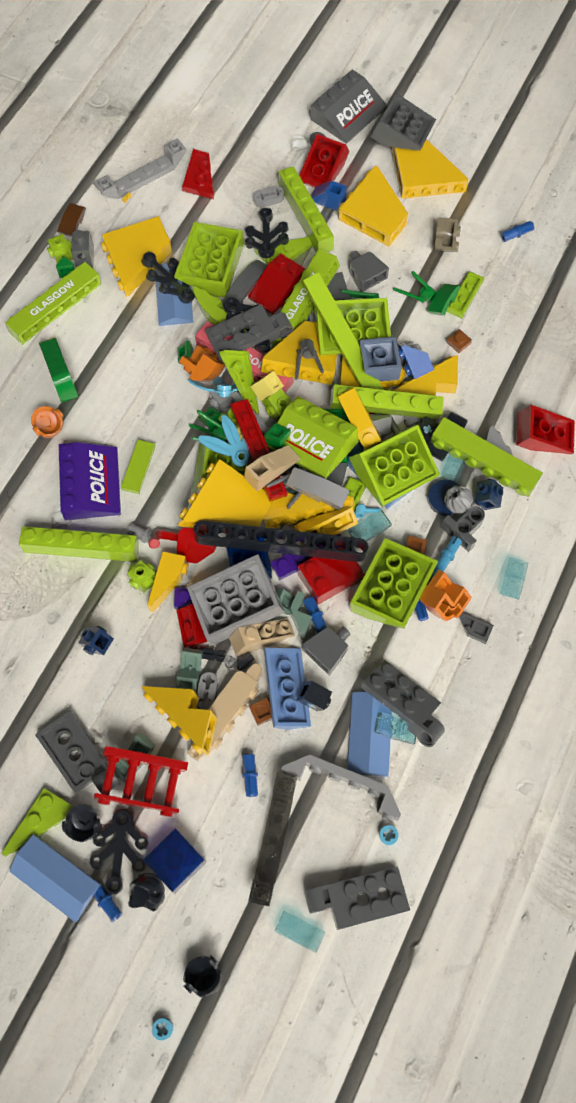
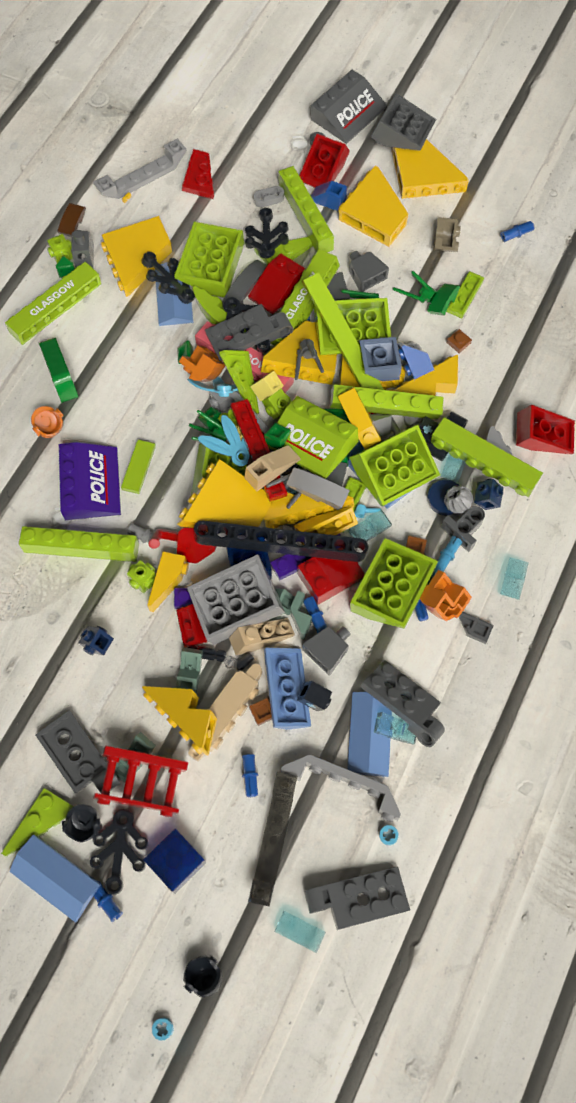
black cap [128,873,165,912] -> none
light grey beam [197,672,218,710] -> none

